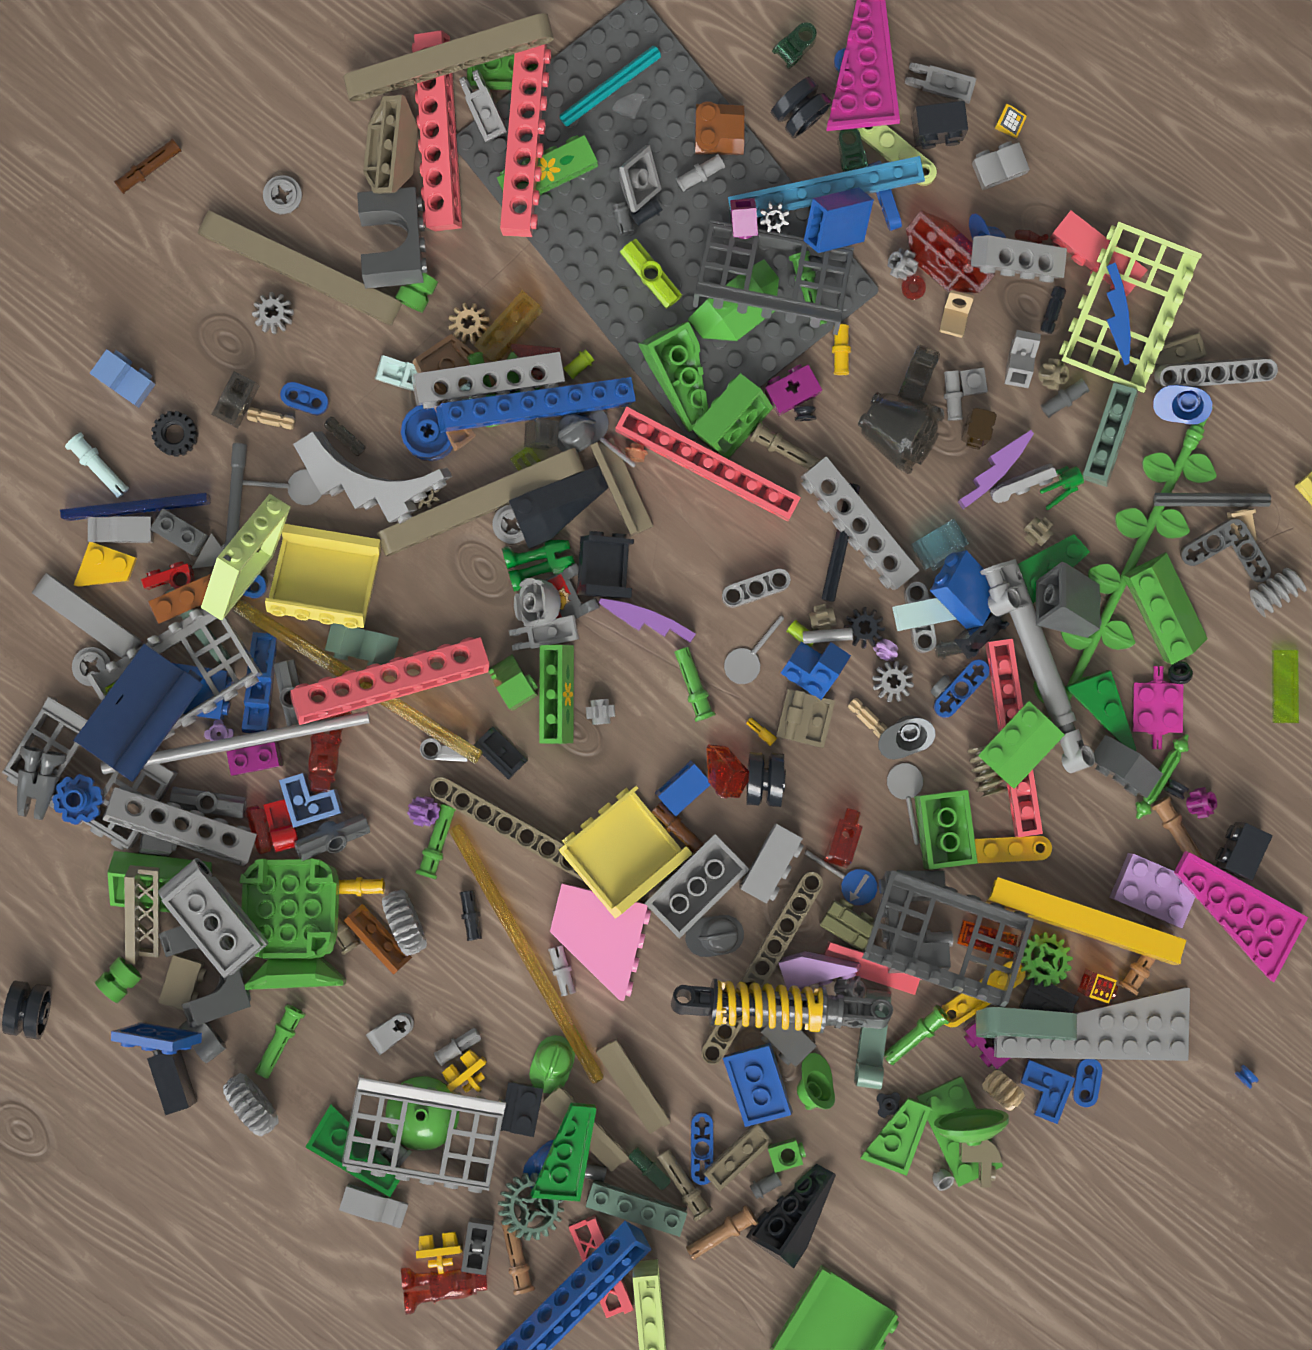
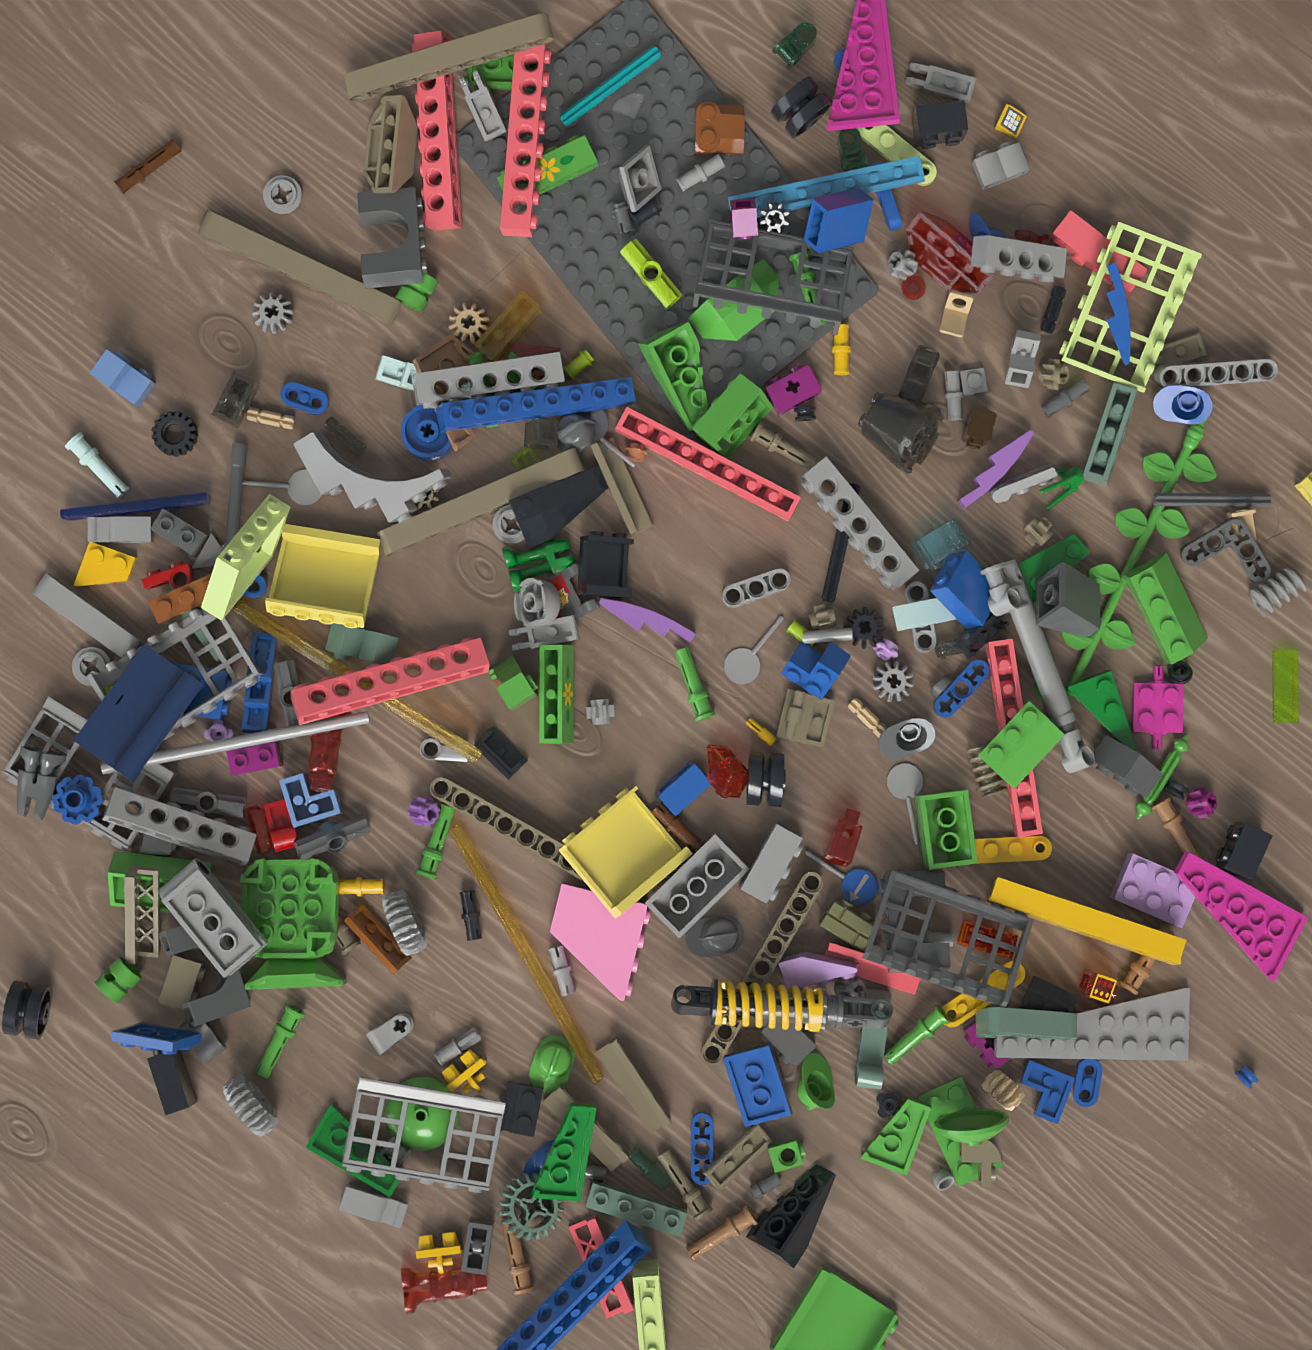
bright green gear [1020,932,1073,987] -> none

